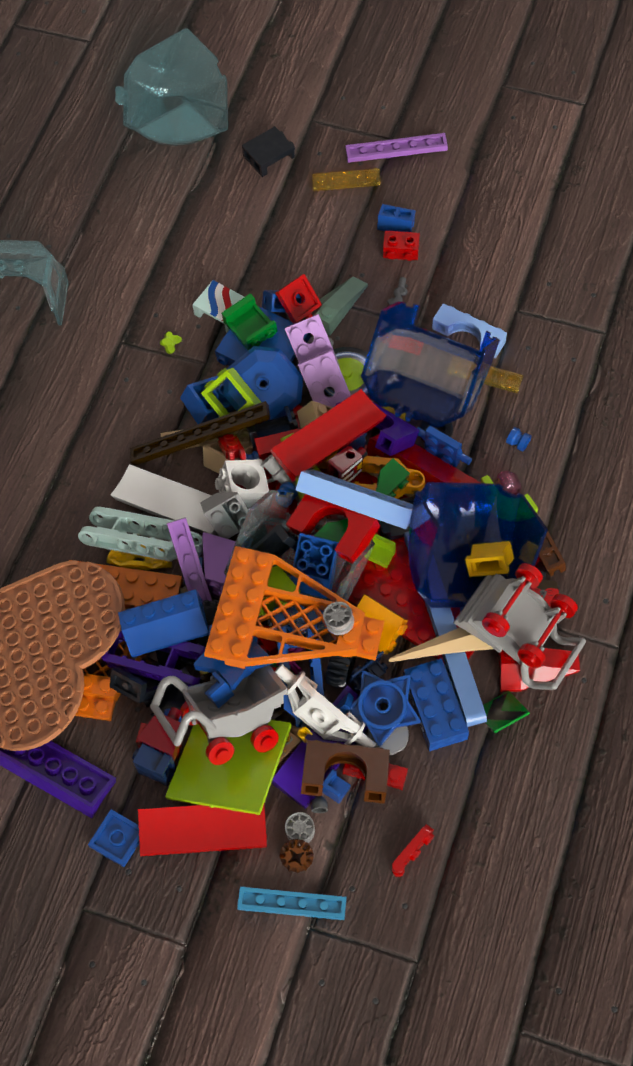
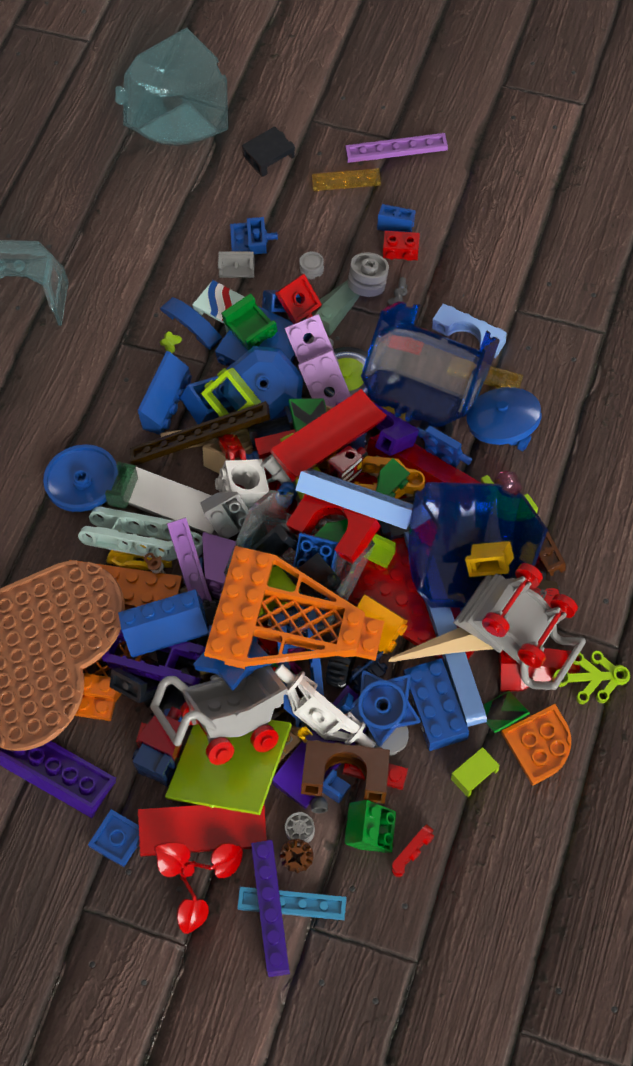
blue panel [205,671,234,708] -> none
light grey wheel [323,602,354,635] -> none
none -> blue dish [43,445,119,512]
none -> clear green panel [105,462,138,509]
none -> blue slope [138,351,192,435]
none -> pearl gold piece [144,553,166,574]
none -> red plant [154,842,243,934]
none -> blue slope [160,297,222,350]
none -> light grey hinge [218,252,255,278]
none -> blue plate [230,217,278,254]
none -> dark purple arch [251,840,290,977]
none -> piece [288,398,327,432]
none -> black hinge [288,553,343,599]
none -> light grey wheel [299,252,324,279]
none -> green slope [344,800,396,853]
none -> light grey wheel [347,252,389,297]
none -> lime panel [451,747,500,797]
none -> blue dish [466,387,542,445]
none -> orange plate [501,704,571,786]
none -> lime plant [552,651,630,704]

